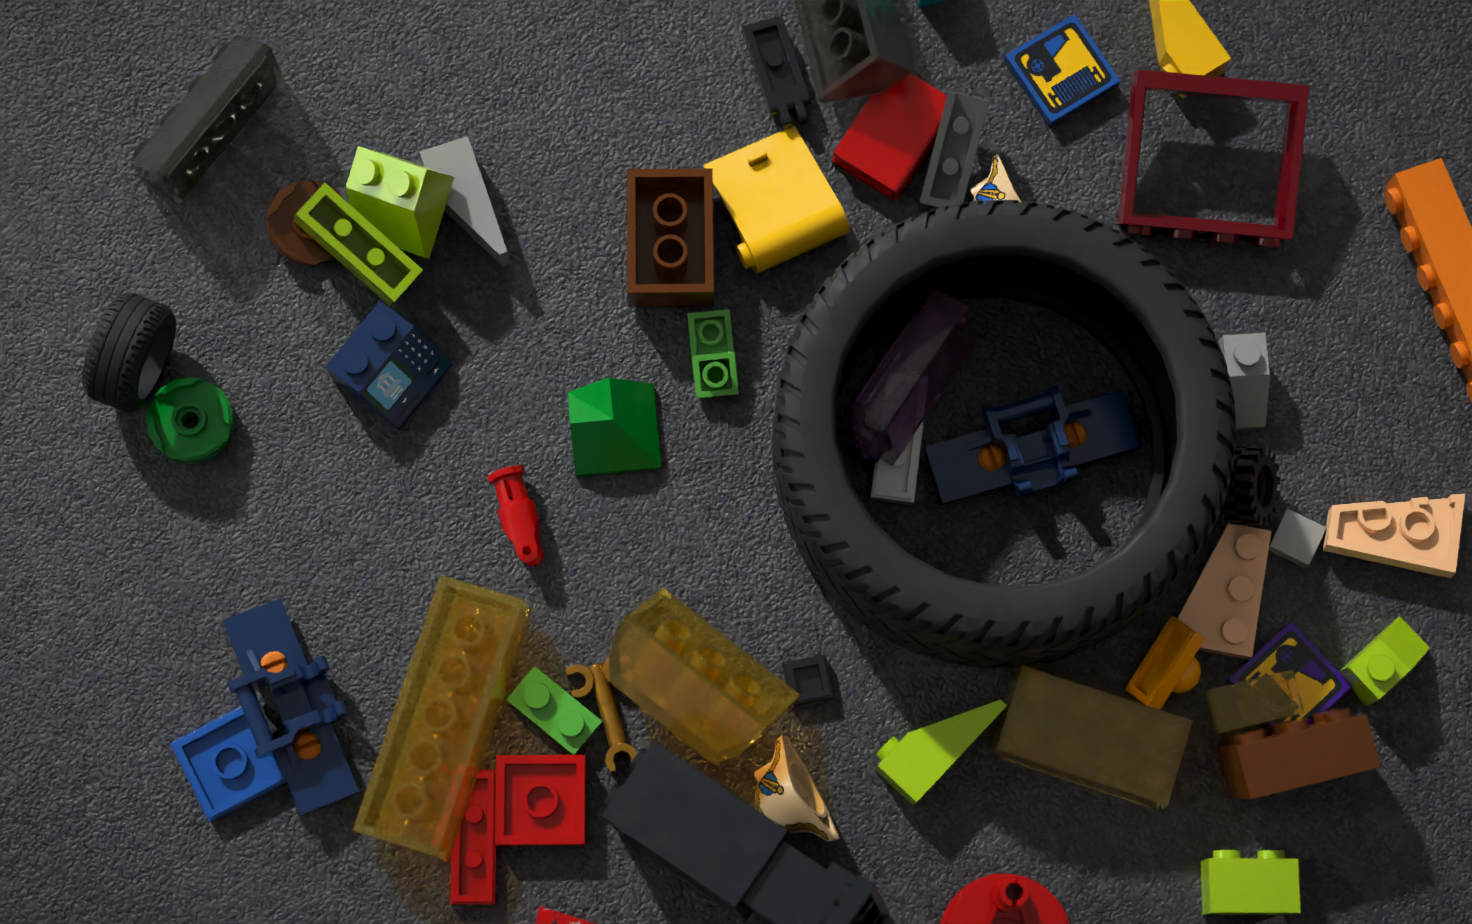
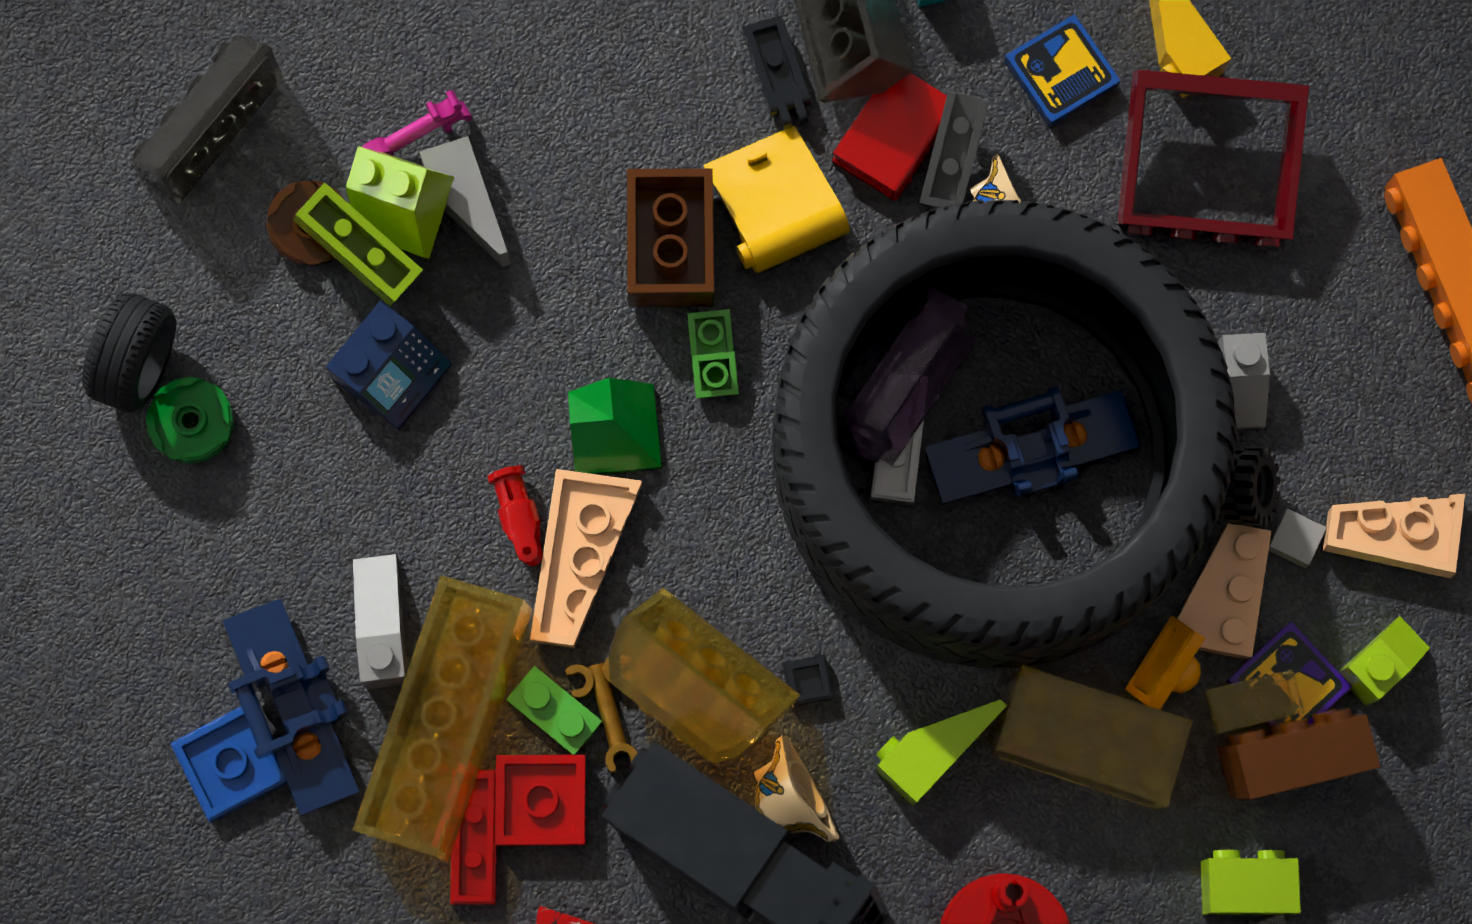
none -> slope [353,554,410,689]
none -> dark pink bar [362,90,473,156]
none -> light nougat wing [530,469,642,648]

